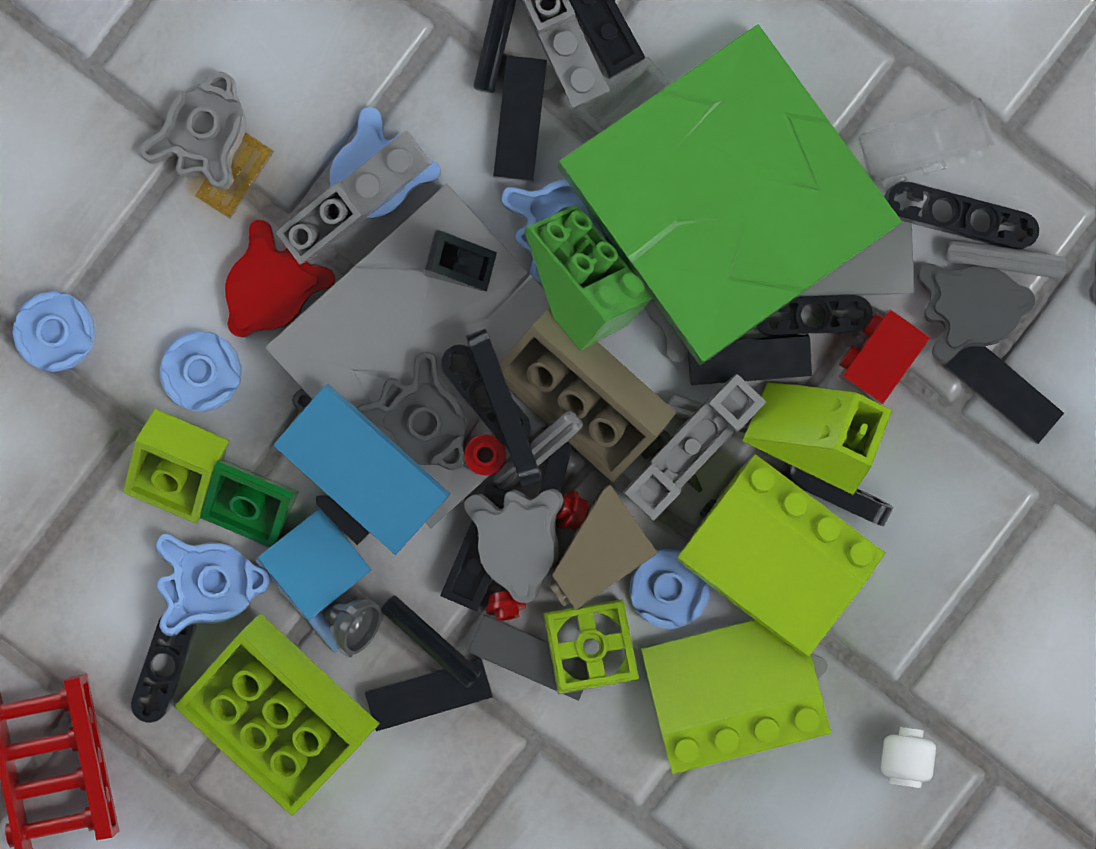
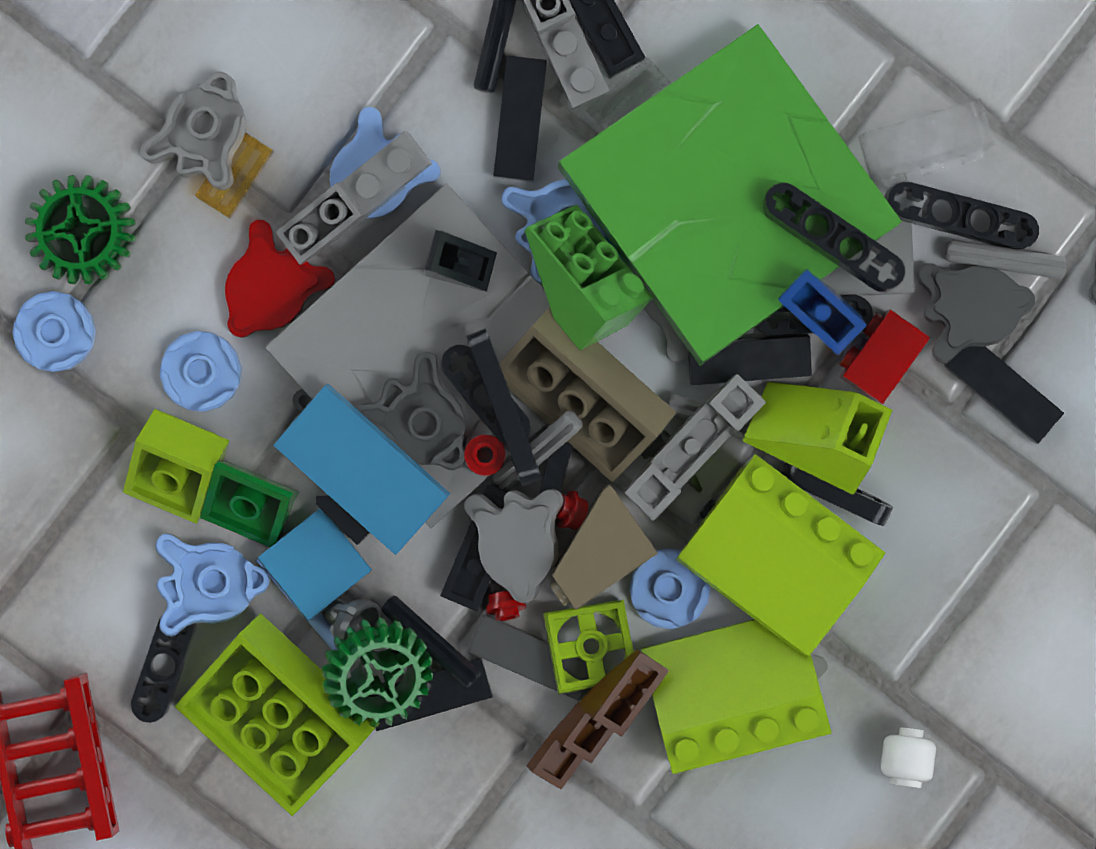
none -> green gear [25,175,136,285]
none -> green gear [321,617,433,728]
none -> reddish brown slope [526,649,669,790]
none -> black beam [763,183,905,292]
none -> blue slope [778,268,867,355]

